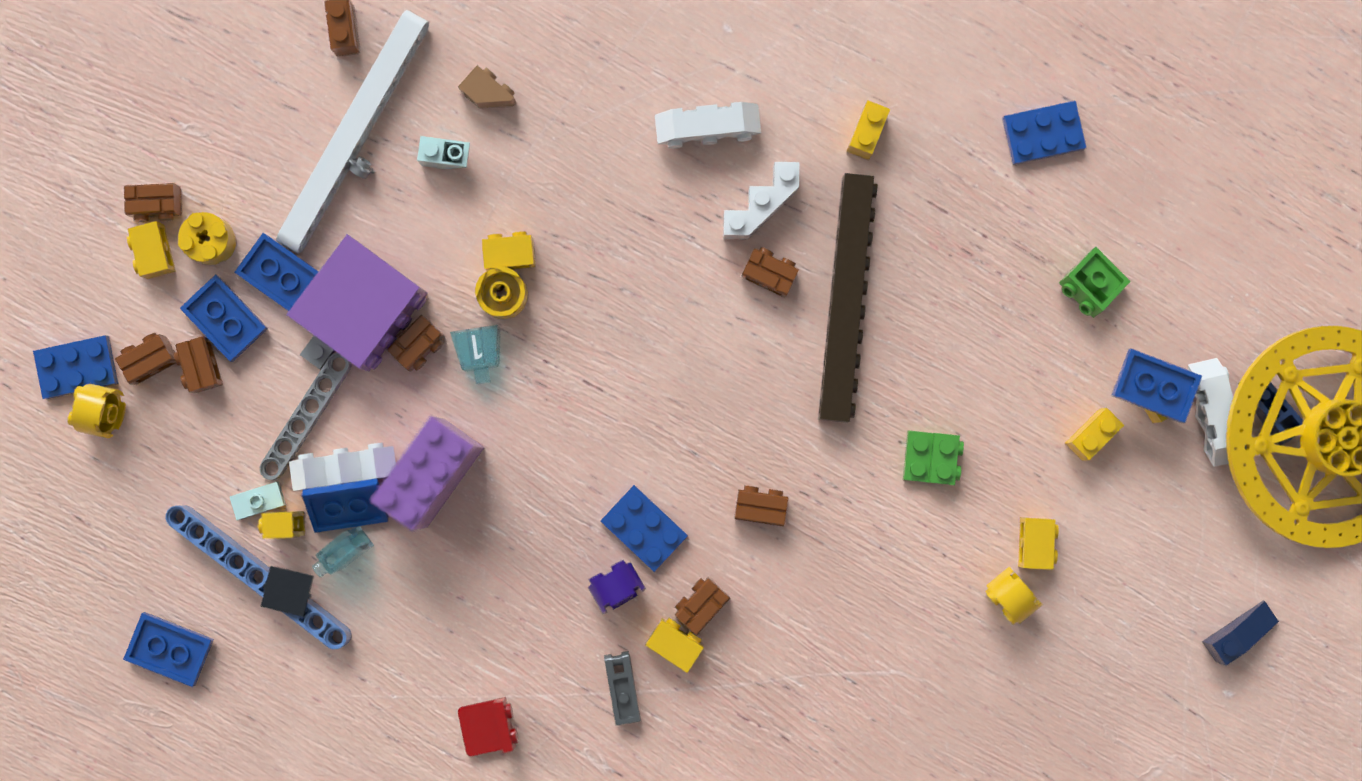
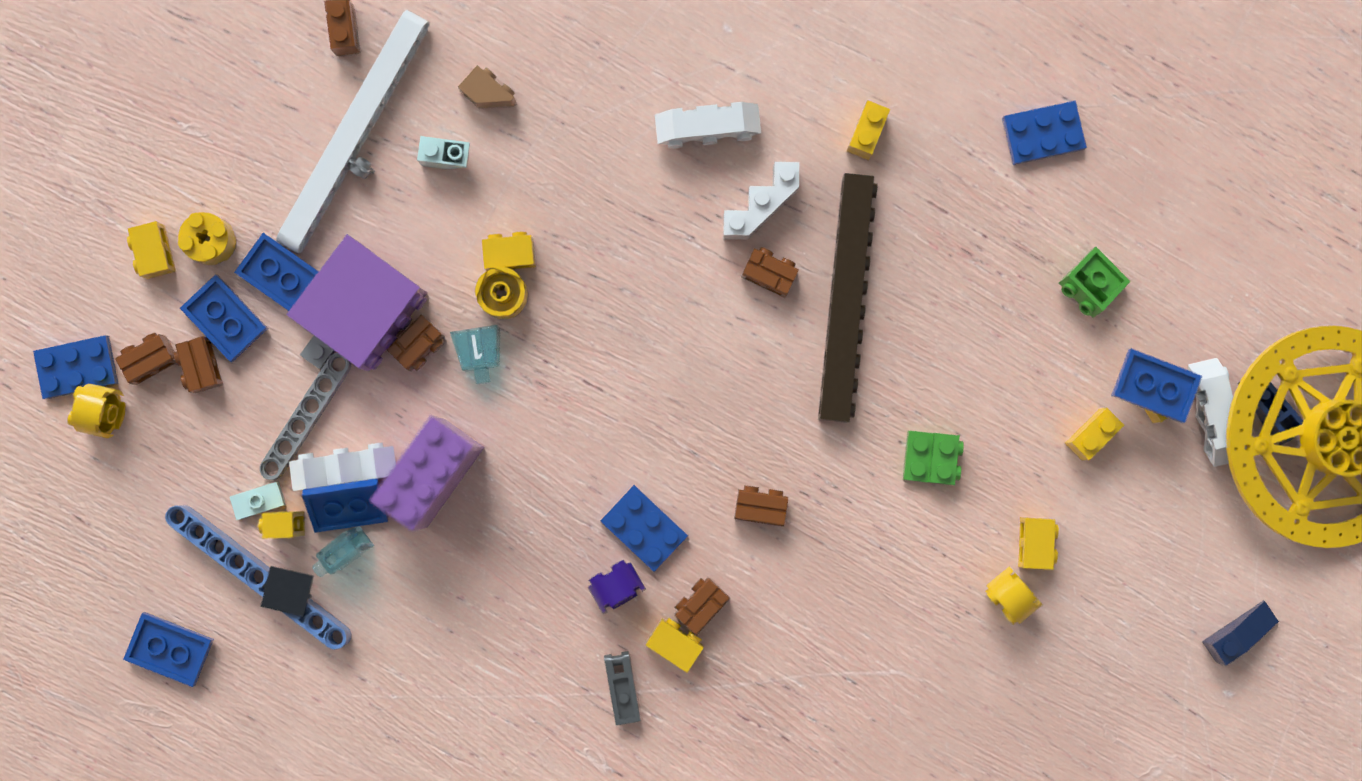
dark orange brick [124,183,182,222] -> none
red bracket [458,697,519,756] -> none

